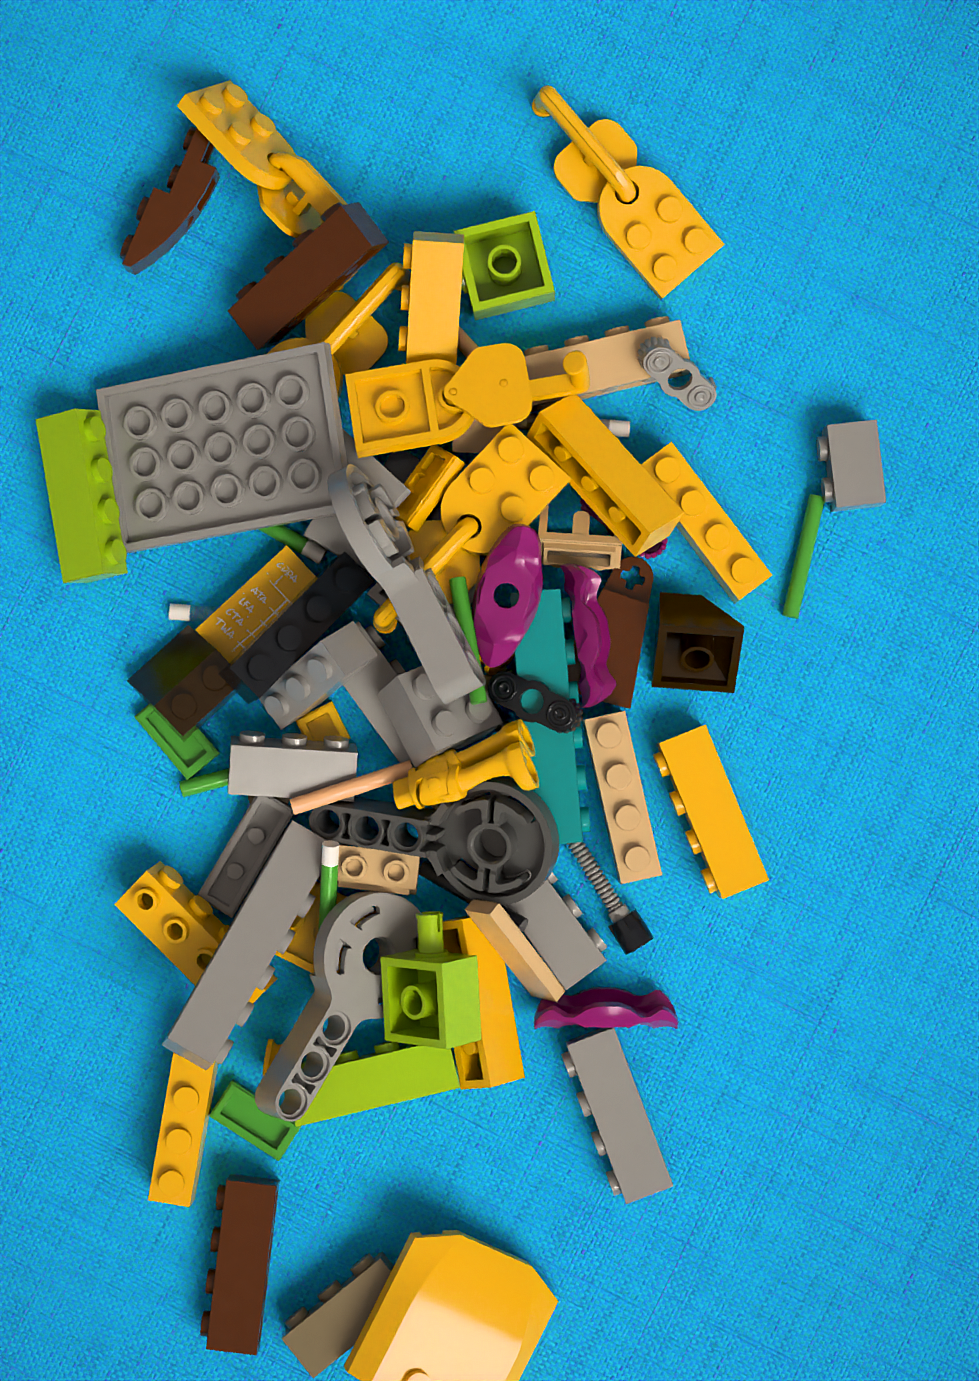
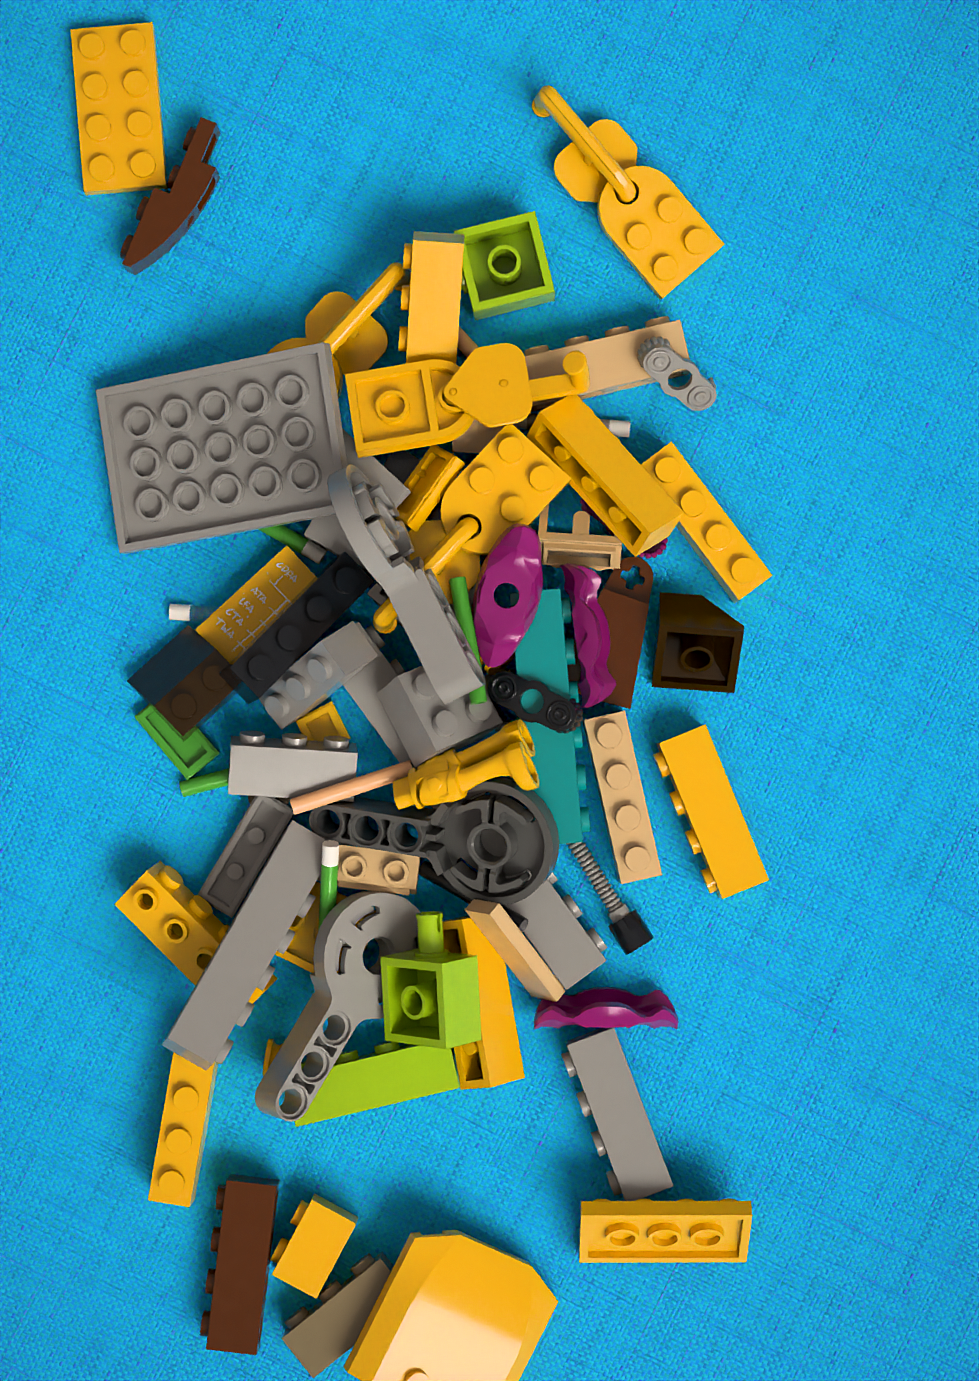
lime brick [35,408,128,583] -> none
yellow plate [177,80,358,291] -> none
bright green tile [209,1079,301,1161] -> none
reddish brown brick [228,202,389,350] -> none
bright green piece [782,494,824,619] -> none
light grey brick [816,419,886,512] -> none
none -> yellow plate [70,22,168,196]
none -> yellow brick [270,1193,358,1299]
none -> yellow plate [579,1198,752,1263]

